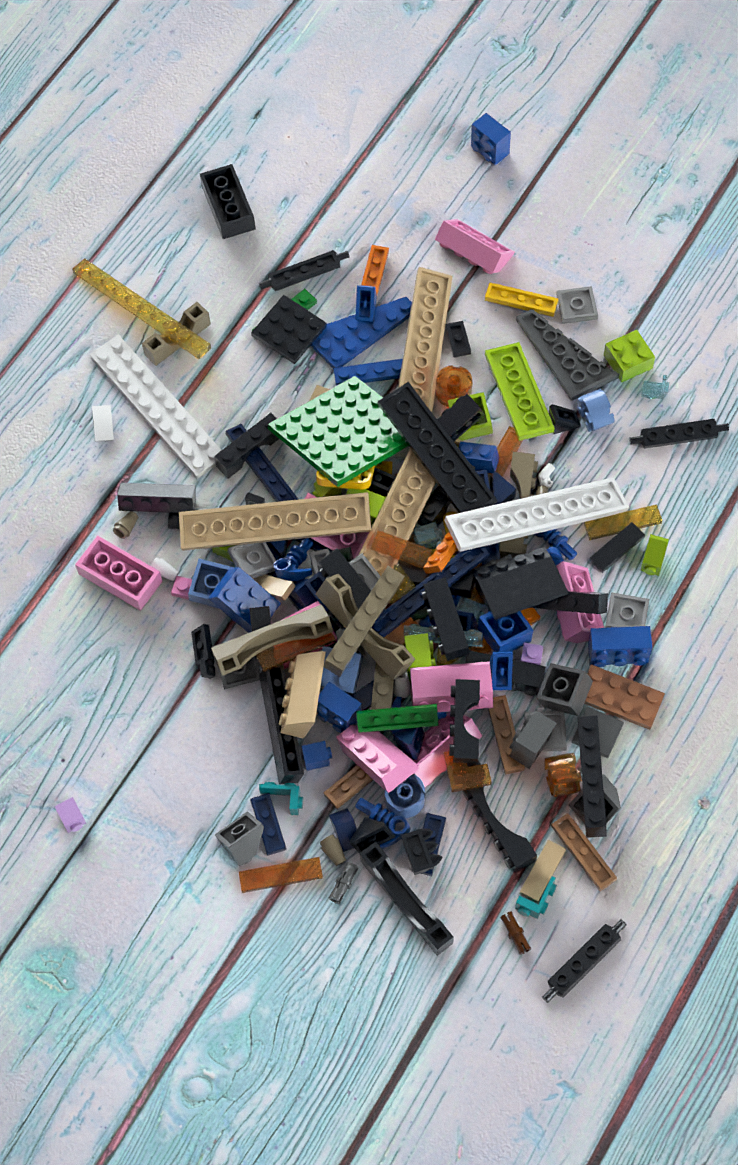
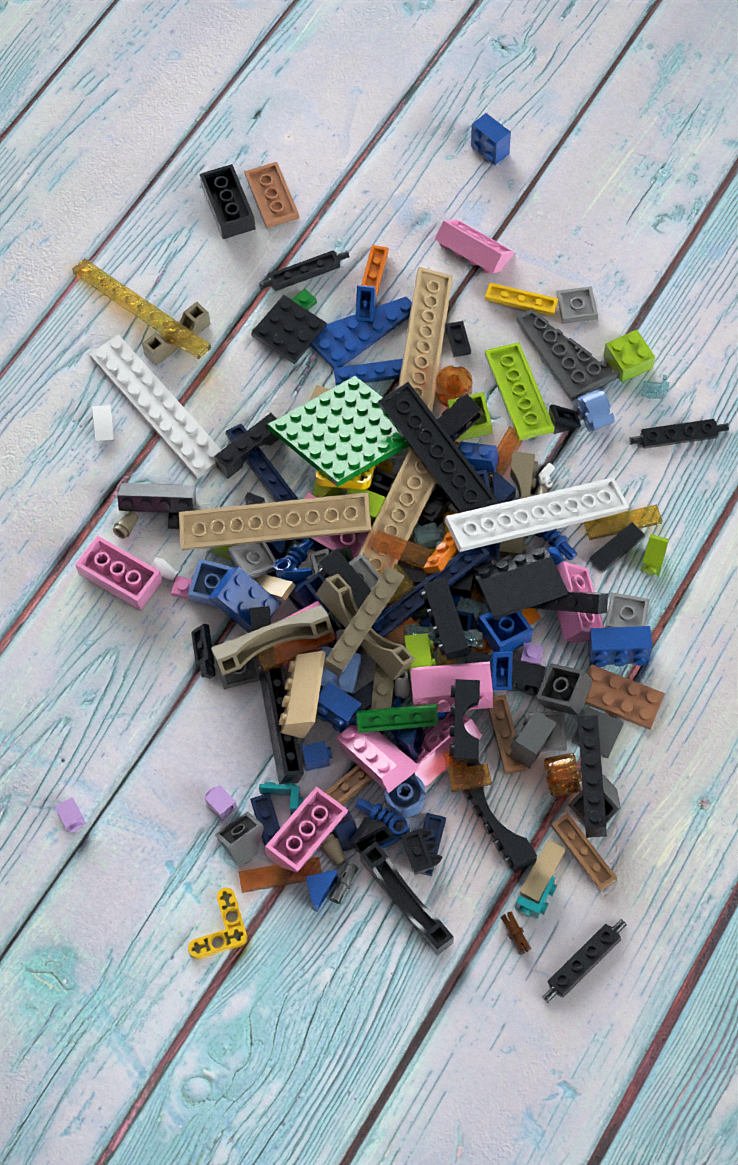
none -> yellow beam [188,888,247,960]
none -> lavender brick [205,785,237,821]
none -> nougat plate [244,162,299,228]
none -> bright pink slope [265,786,348,872]
none -> blue slope [306,870,338,912]

